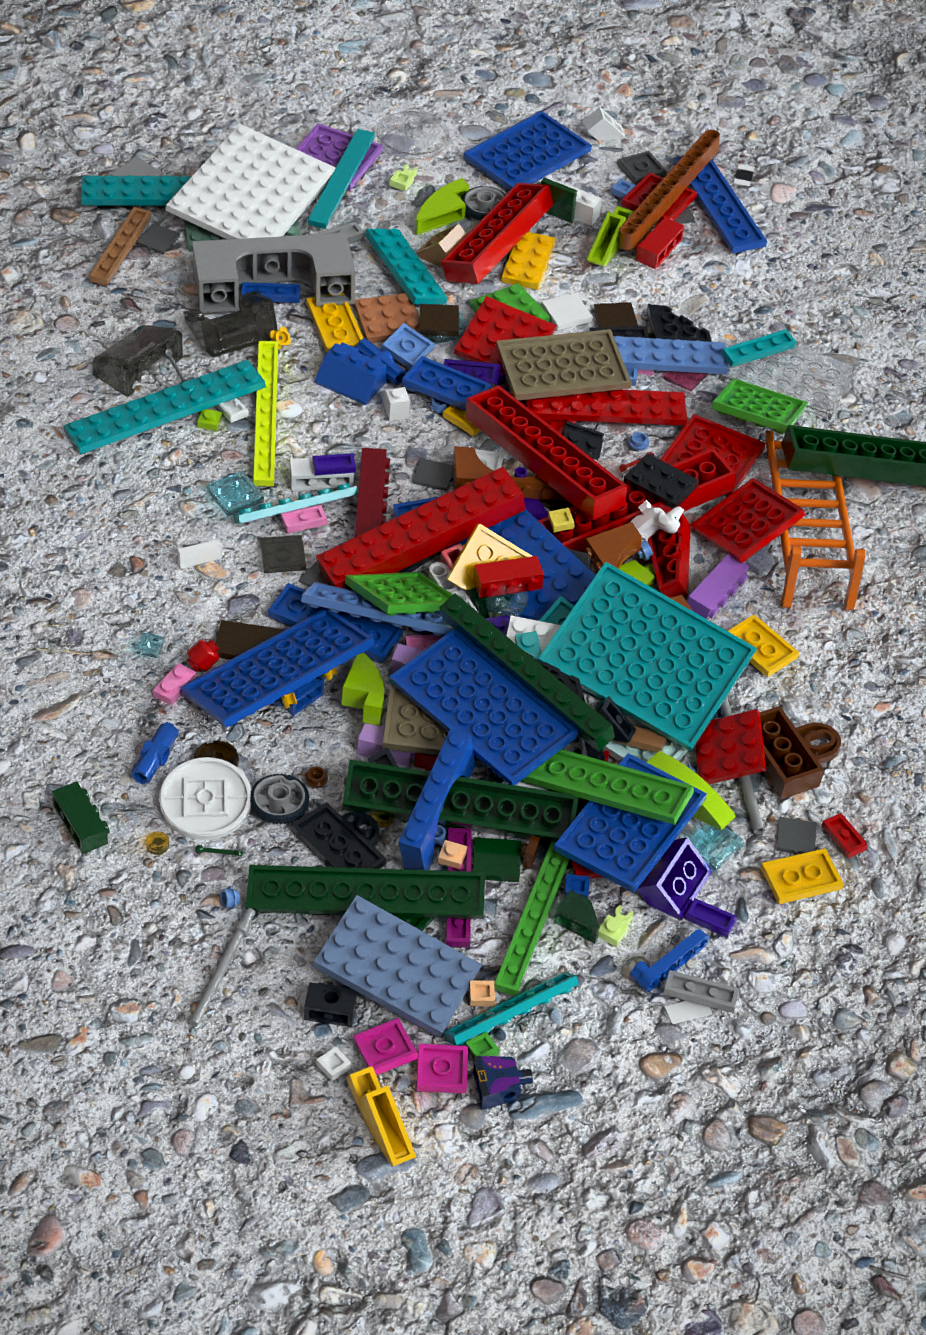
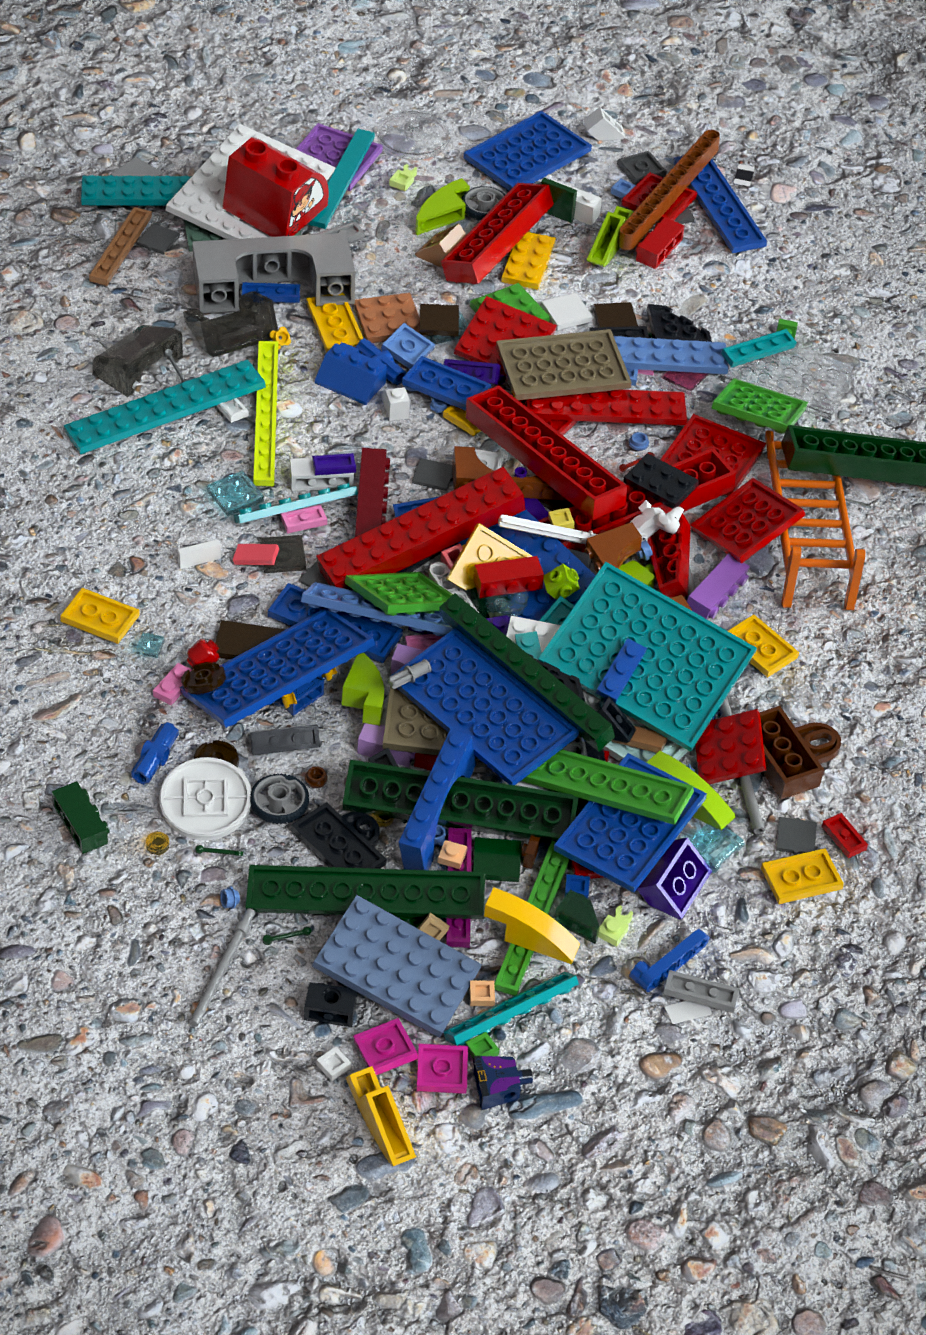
lime plate [197,409,223,431] -> none
teal plate [365,228,448,304] -> none
black plate [562,421,604,460] -> none
dark purple tile [684,898,738,938] -> none
none -> yellow plate [60,588,140,644]
none -> dark brown tile [181,662,226,694]
none -> red brick [222,137,329,237]
none -> coral tile [233,544,279,565]
none -> black plate [250,724,320,755]
none -> dark green hinge [263,927,312,945]
none -> light grey axle [388,659,431,689]
none -> tan plate [417,913,449,941]
none -> yellow slope [484,887,580,964]
none -> white axle [498,515,598,546]
none -> lime brick [543,563,580,600]
none -> blue plate [596,638,647,703]
none -> bright green plate [776,319,798,339]

